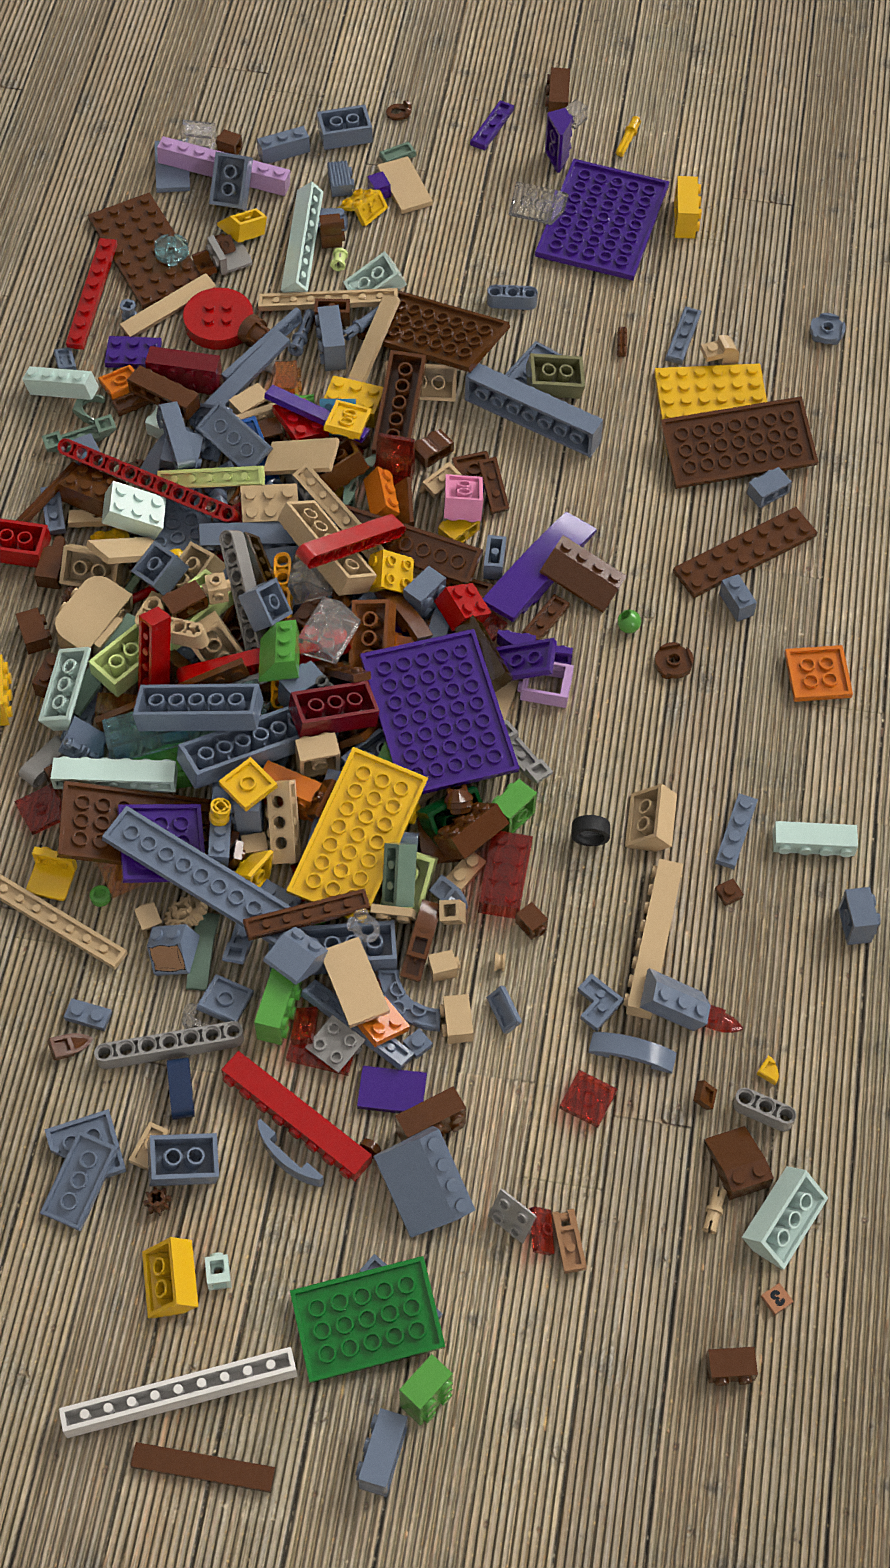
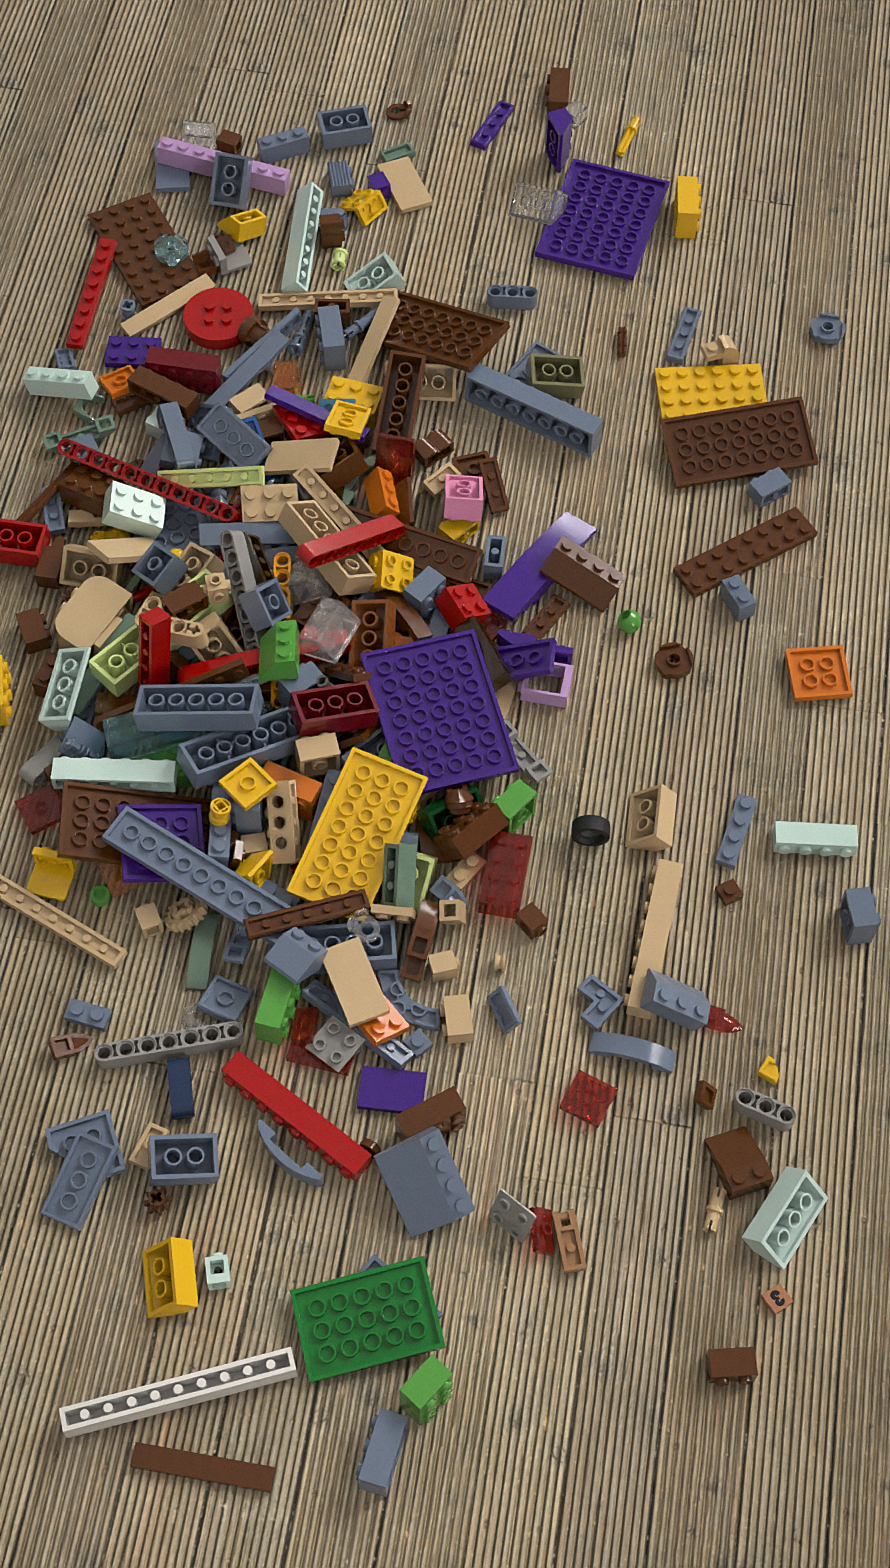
sand blue slope [147,924,200,976] -> none
reddish brown plate [306,779,337,819] -> none

